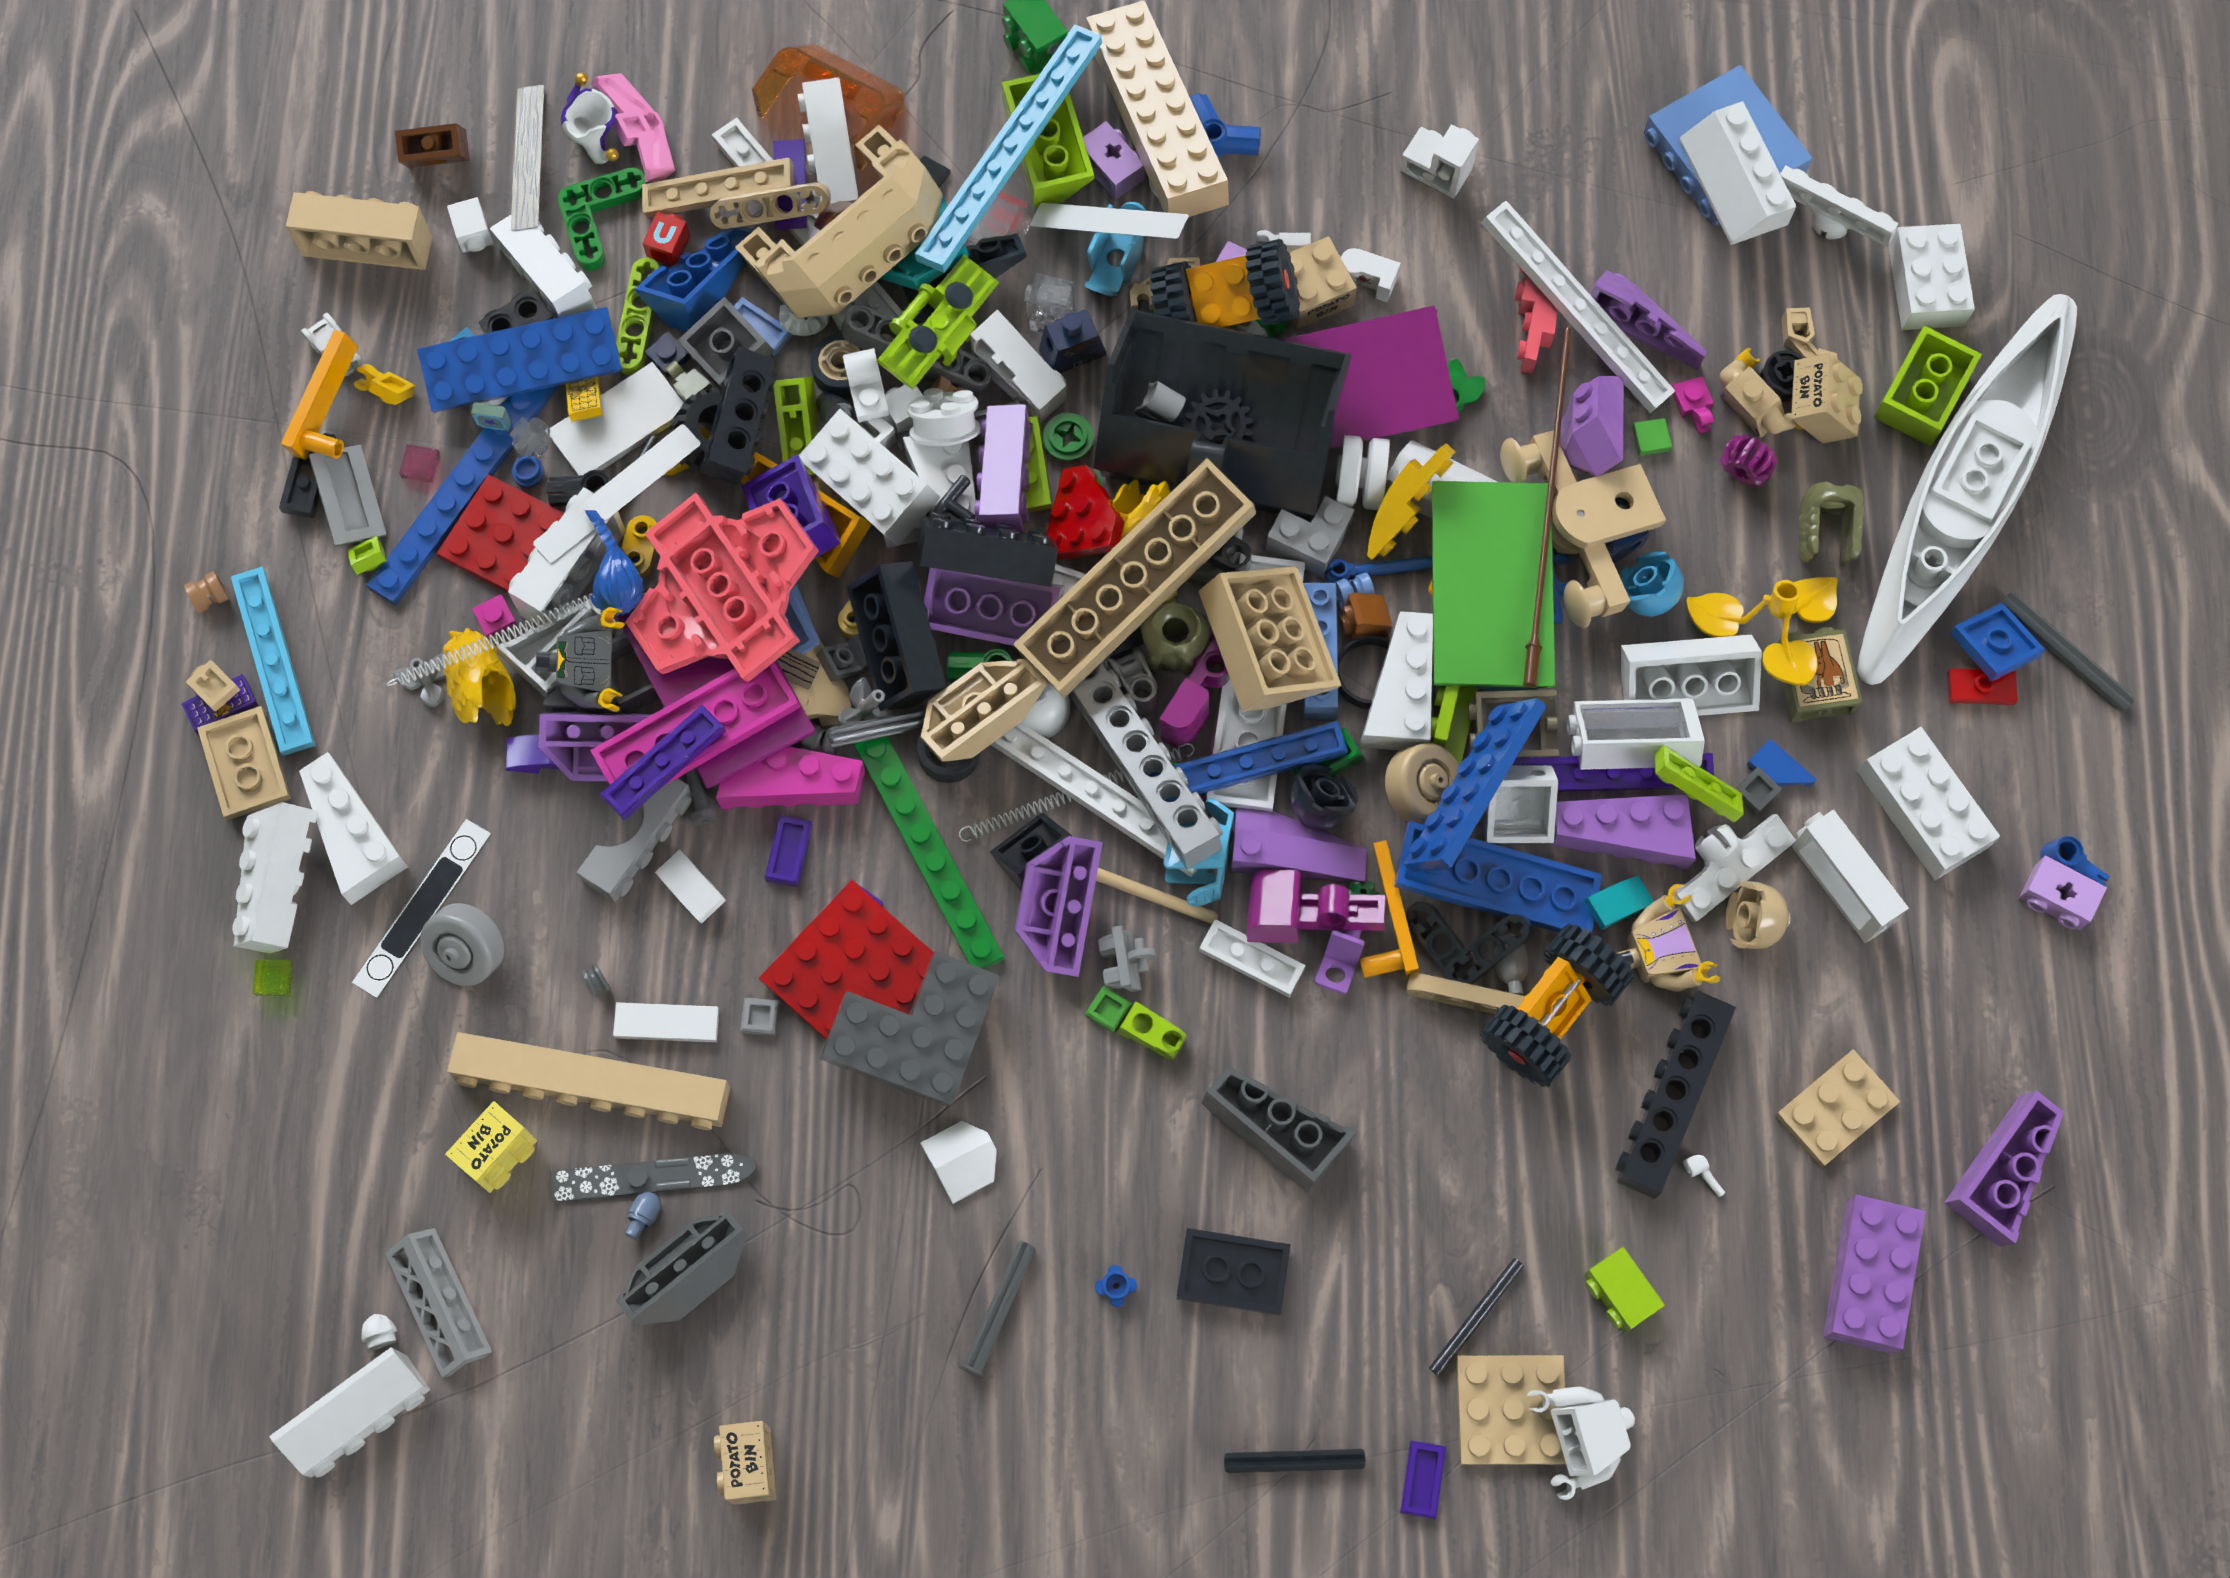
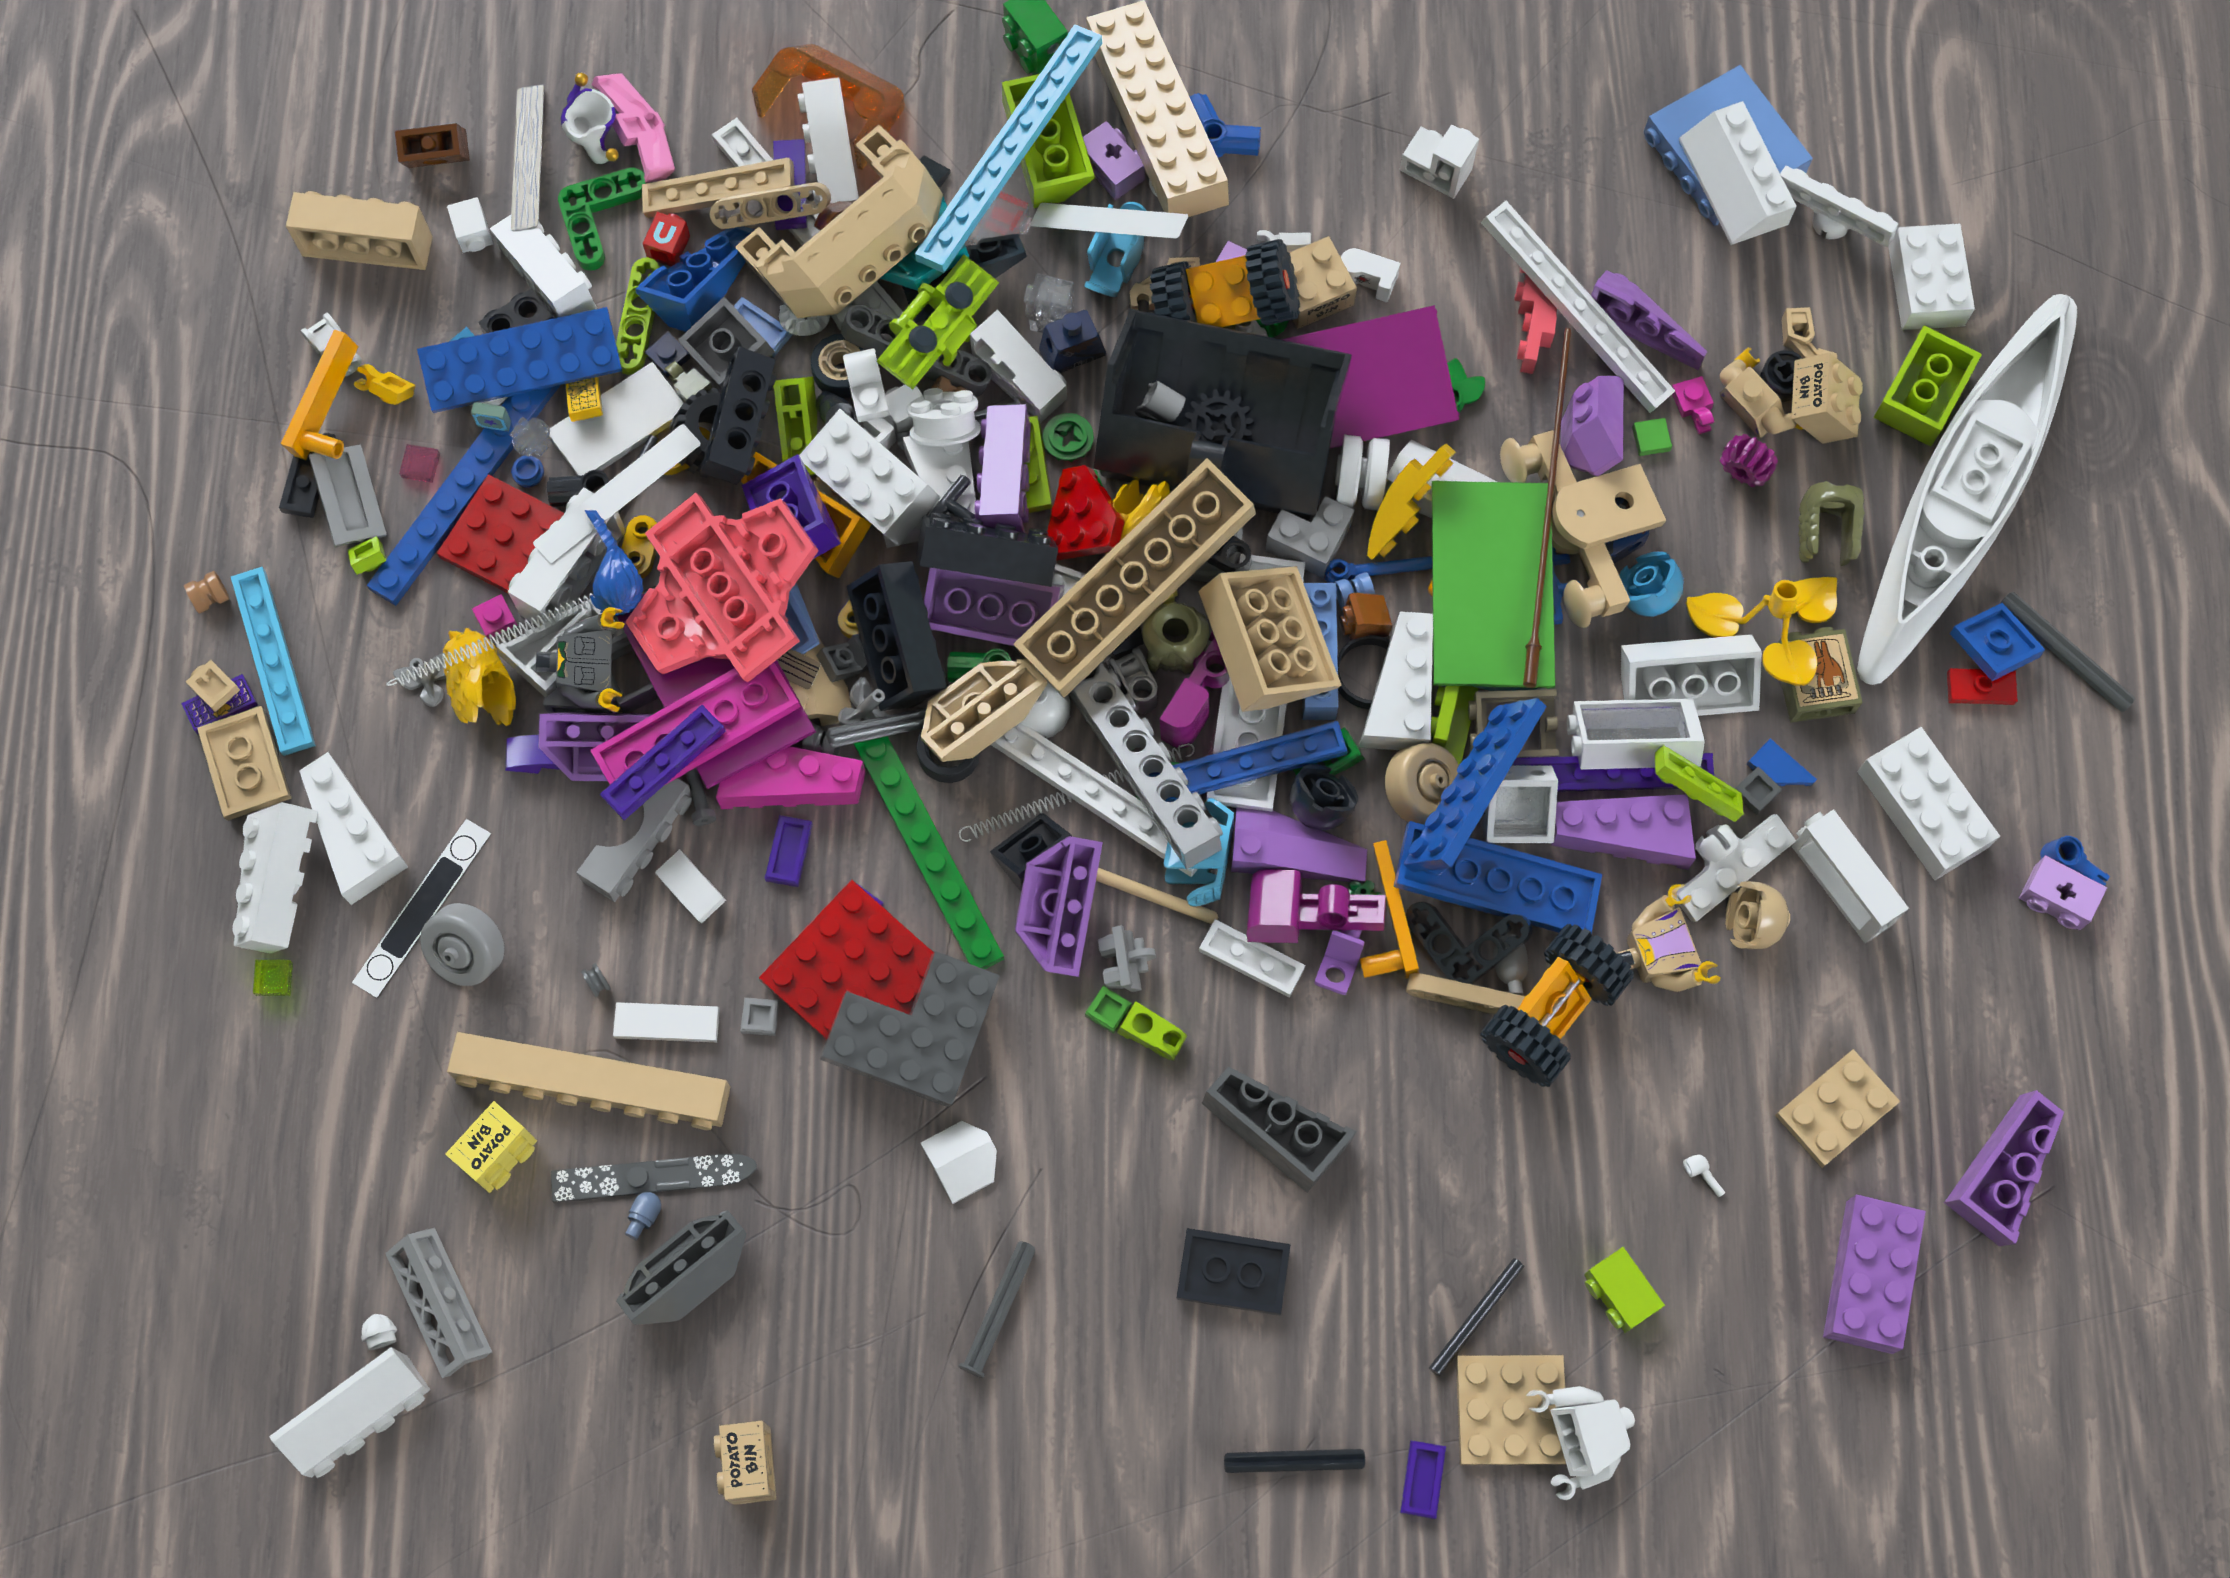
blue plate [1095,1265,1137,1308] -> none
teal slope [1584,876,1654,930] -> none
black brick [1615,990,1736,1199] -> none

